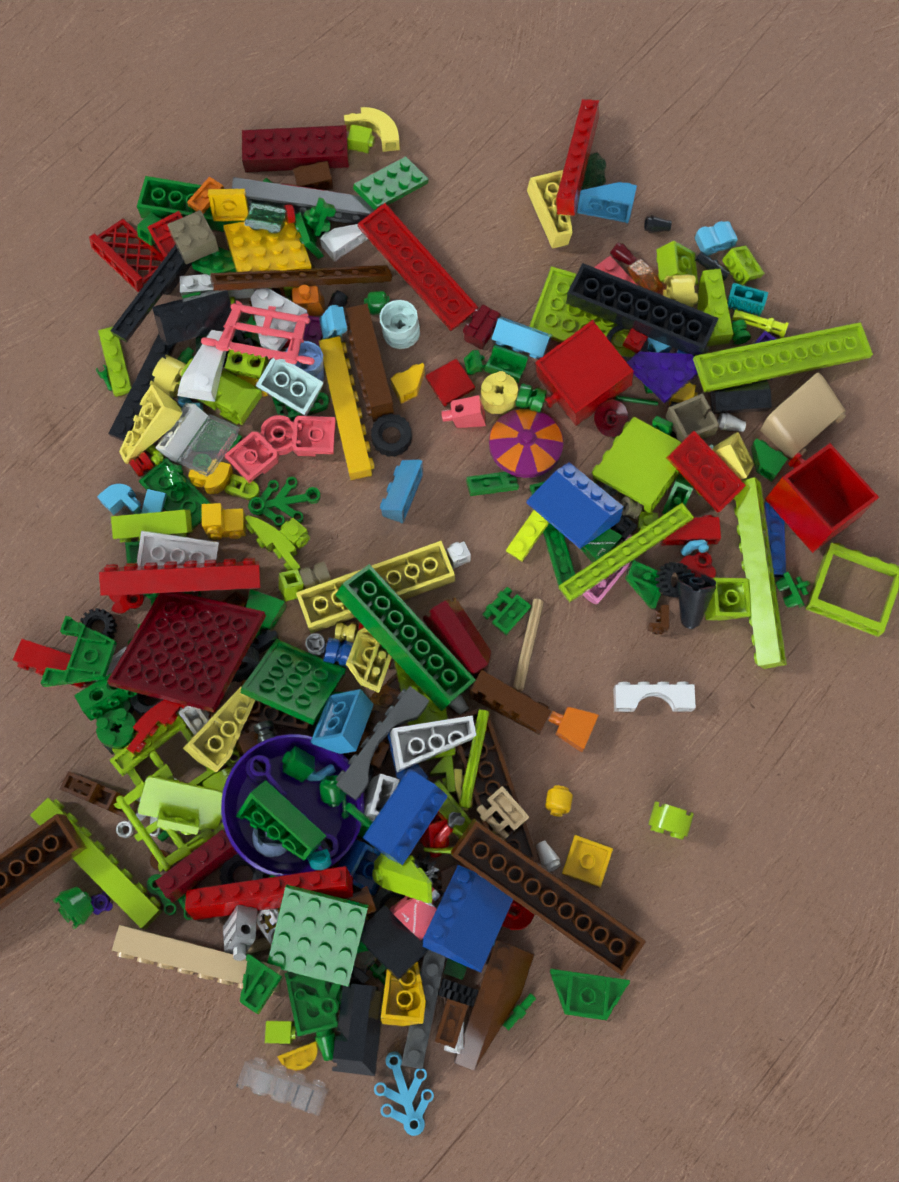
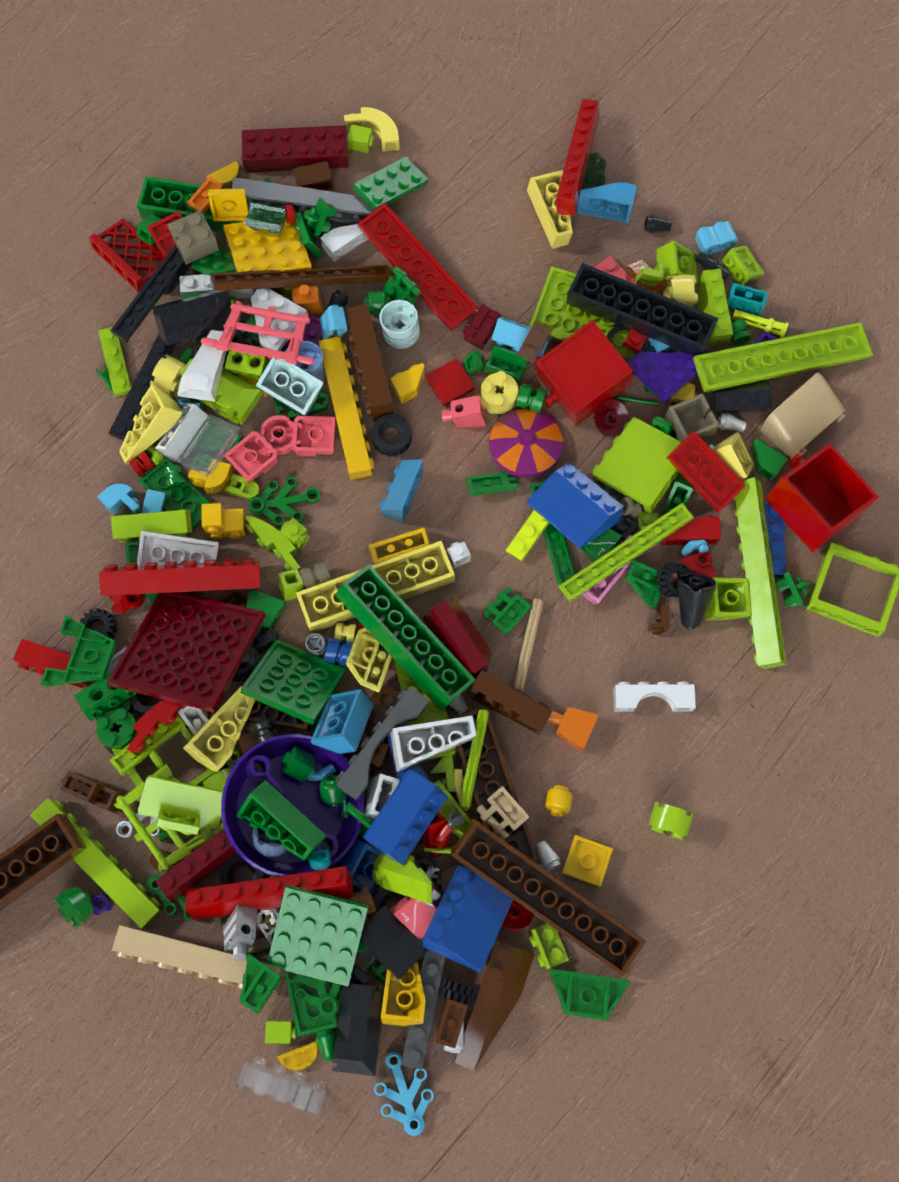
green plate [444,958,467,980] -> none
green bar [503,993,536,1031] -> none
dark red cone [610,242,637,267] -> none
none -> yellow tile [206,161,240,187]
none -> yellow brick [368,527,430,563]
none -> green plate [382,266,421,305]
none -> reddish brown brick [517,320,554,363]
none -> lime bracket [528,923,569,970]
none -> lime bracket [635,262,665,287]

